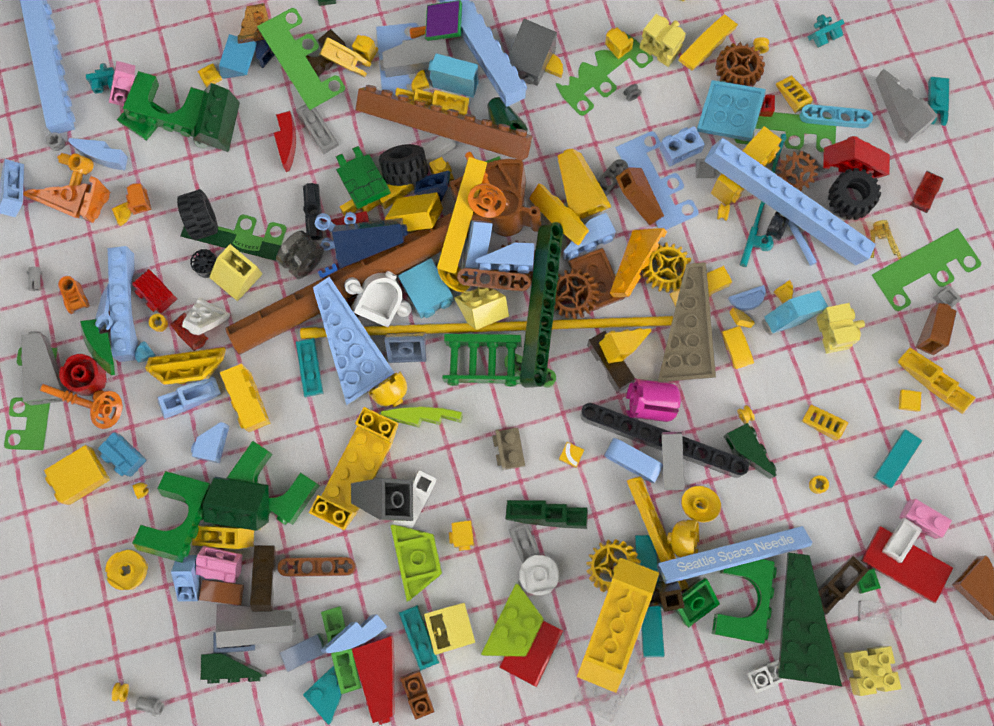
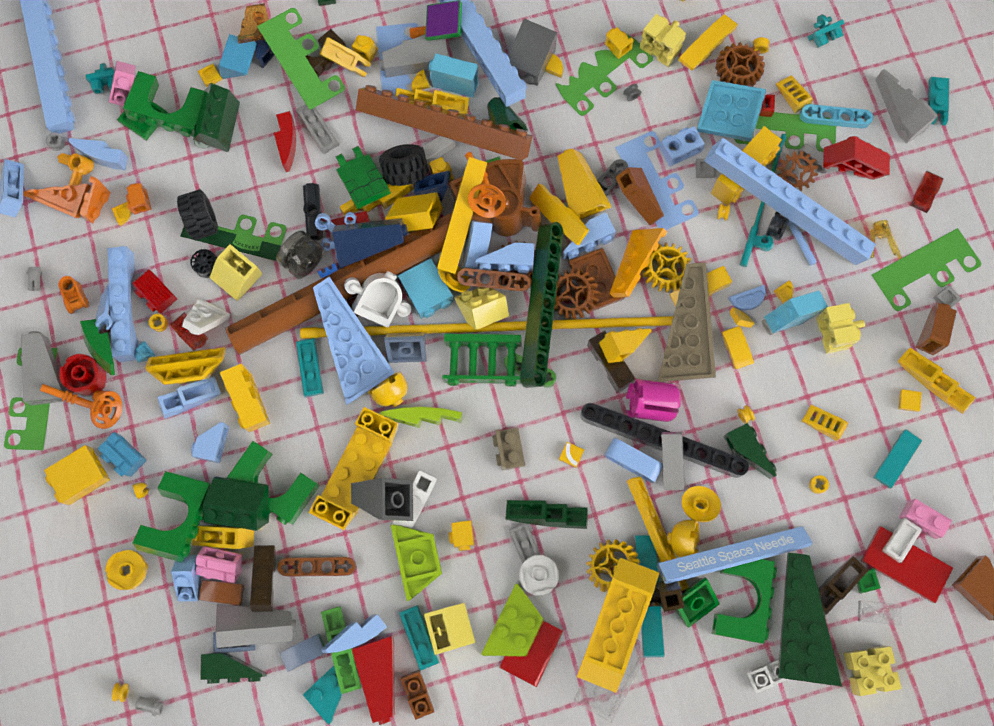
black tyre [828,168,881,220] -> none

